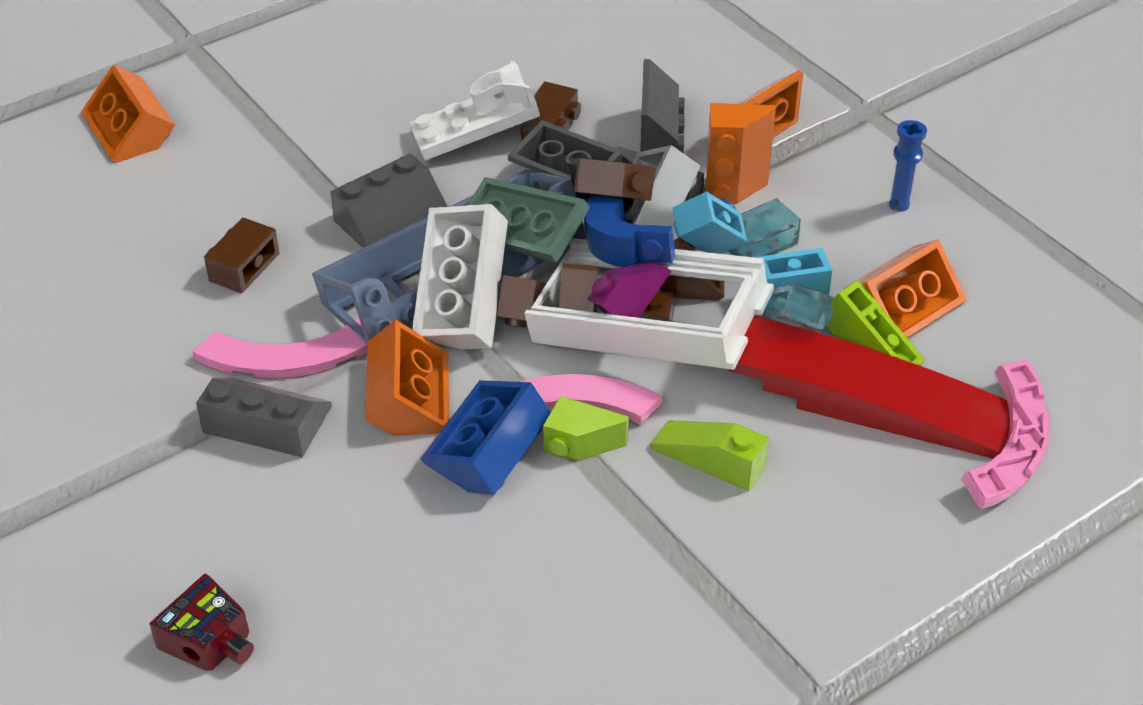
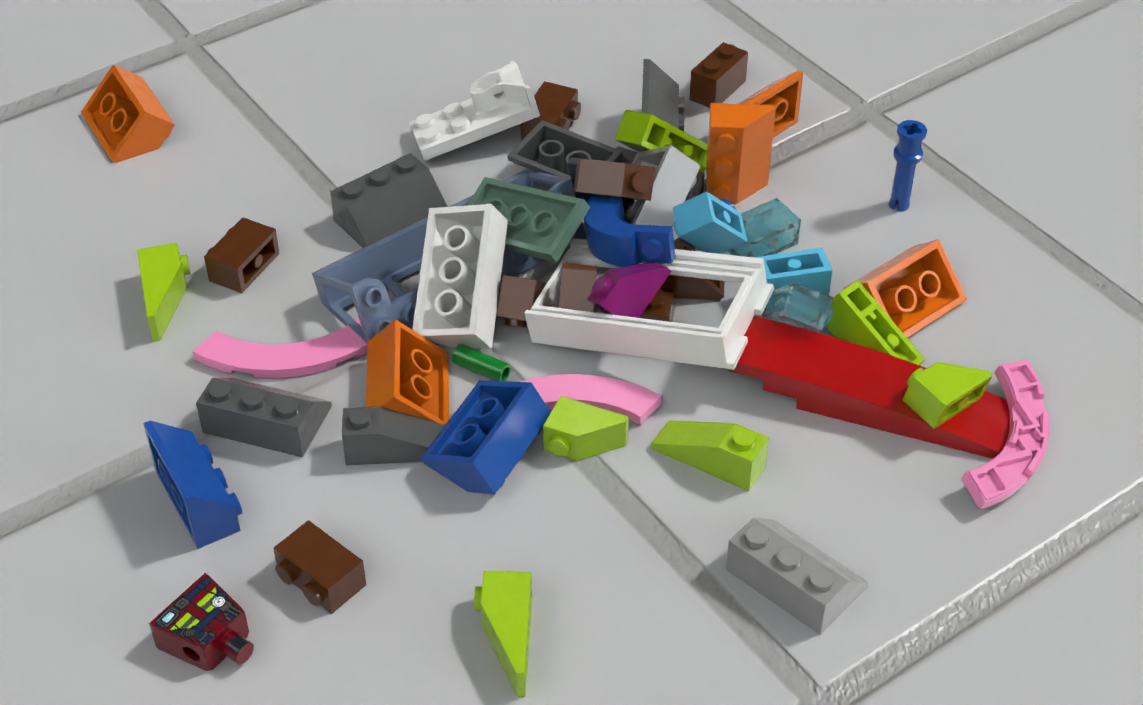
none -> lime slope [137,242,191,342]
none -> blue slope [143,420,243,549]
none -> reddish brown brick [273,520,366,614]
none -> dark grey slope [342,407,445,465]
none -> green axle [452,344,511,381]
none -> lime slope [474,570,532,697]
none -> lime slope [615,110,708,173]
none -> reddish brown brick [689,42,748,108]
none -> light grey slope [726,518,868,635]
none -> lime slope [902,362,993,429]

